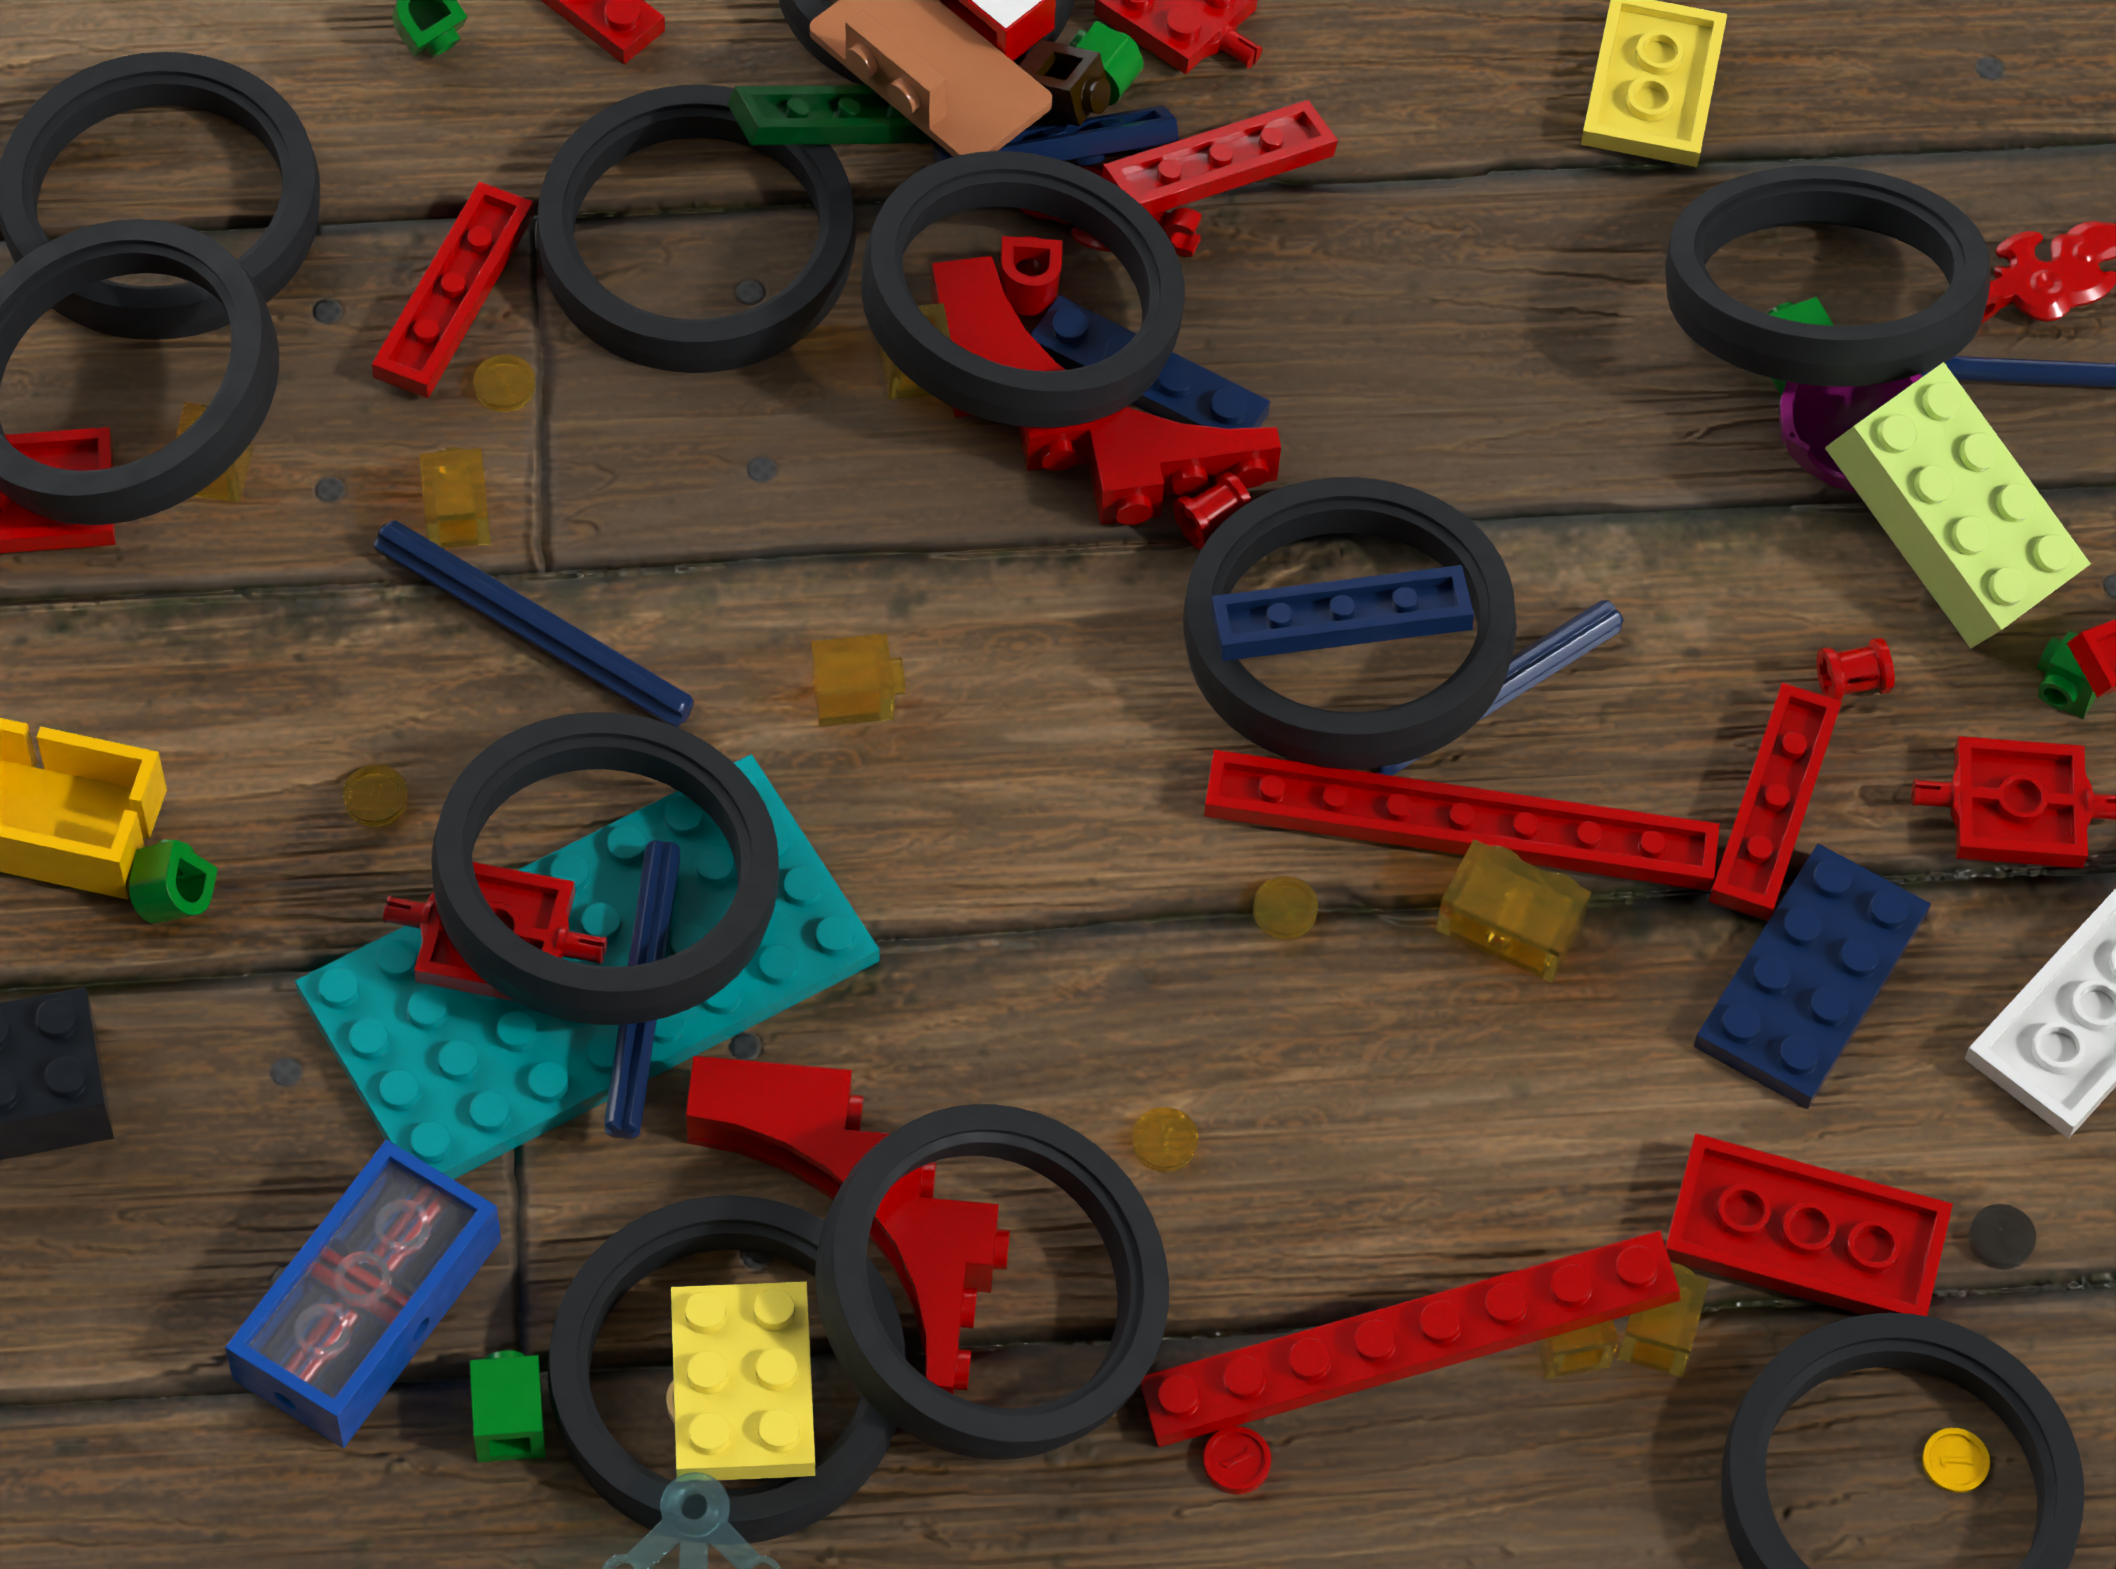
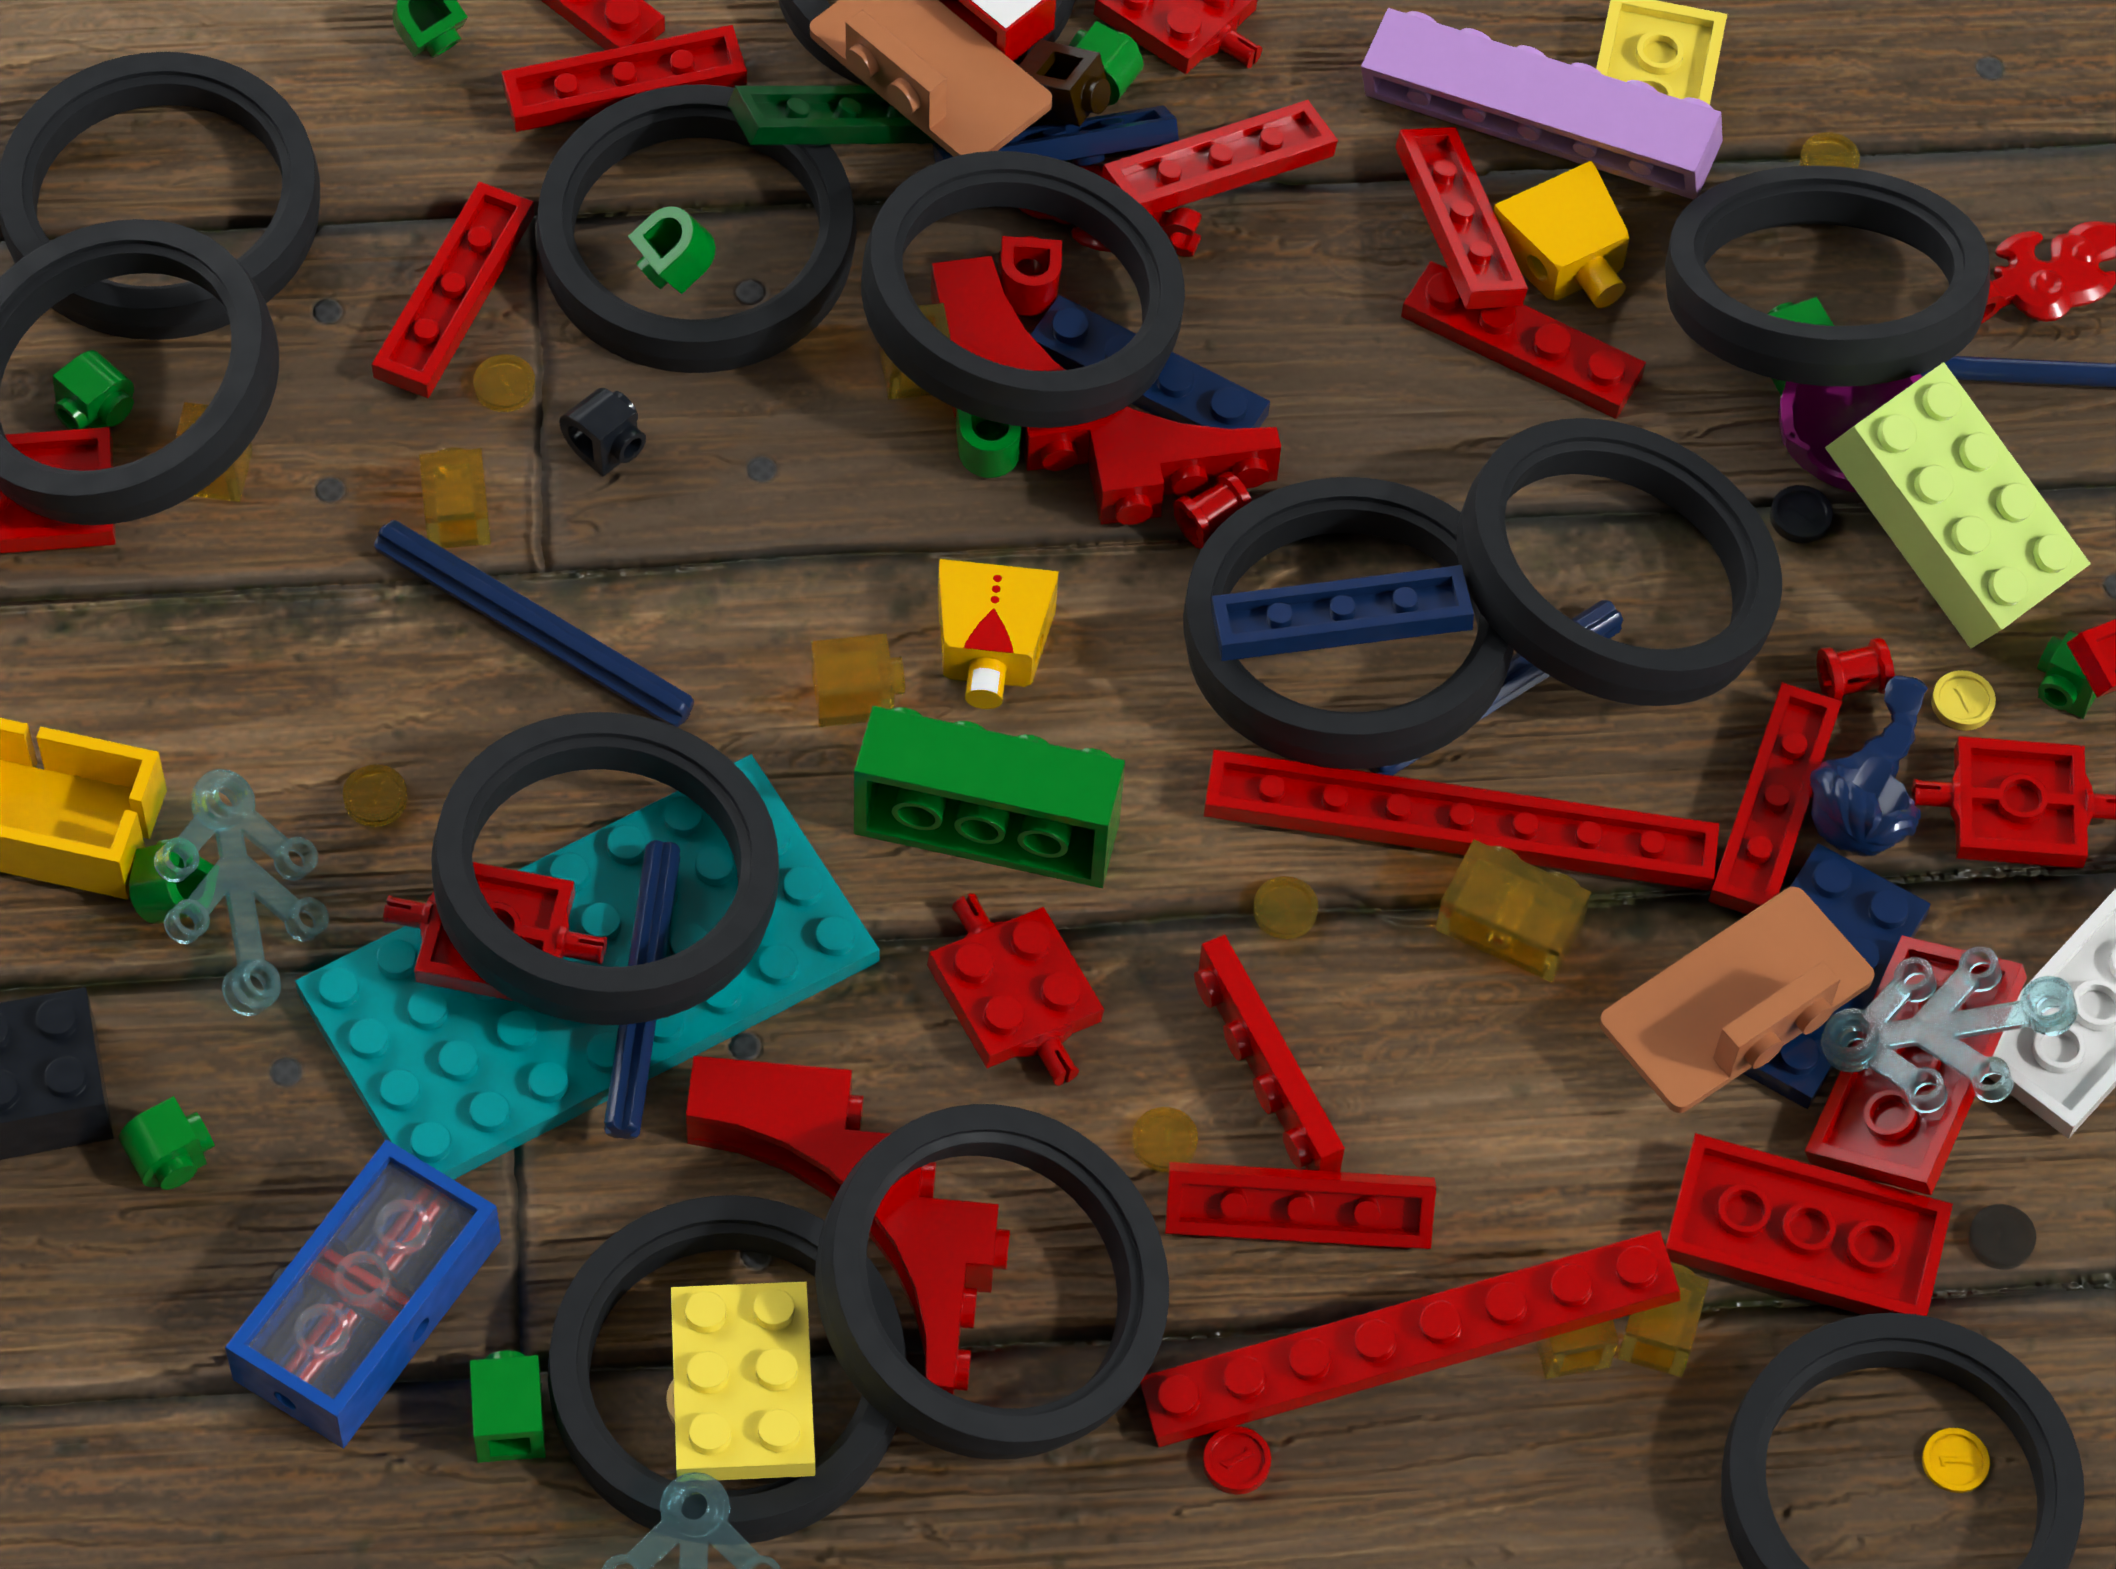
none -> green plate [53,350,134,430]
none -> green plate [118,1096,215,1190]
none -> clear light blue plant [154,769,329,1016]
none -> red plate [501,25,747,132]
none -> black plate [559,388,646,477]
none -> green plate [628,206,716,294]
none -> green brick [854,706,1125,889]
none -> red plate [927,893,1104,1086]
none -> yellow torso [938,559,1059,709]
none -> green plate [956,409,1022,478]
none -> red plate [1165,1162,1436,1249]
none -> red plate [1194,934,1345,1172]
none -> lavender brick [1361,8,1723,200]
none -> red plate [1395,127,1528,309]
none -> red plate [1401,261,1646,419]
none -> black tyre [1456,418,1782,706]
none -> yellow torso [1494,161,1629,308]
none -> nougat bracket [1599,887,1874,1113]
none -> black piece [1770,485,1833,543]
none -> clear yellow piece [1799,132,1860,169]
none -> red plate [1805,935,2027,1196]
none -> dark blue hair [1809,675,1928,857]
none -> clear light blue plant [1821,946,2078,1113]
none -> light yellow piece [1931,670,1996,731]

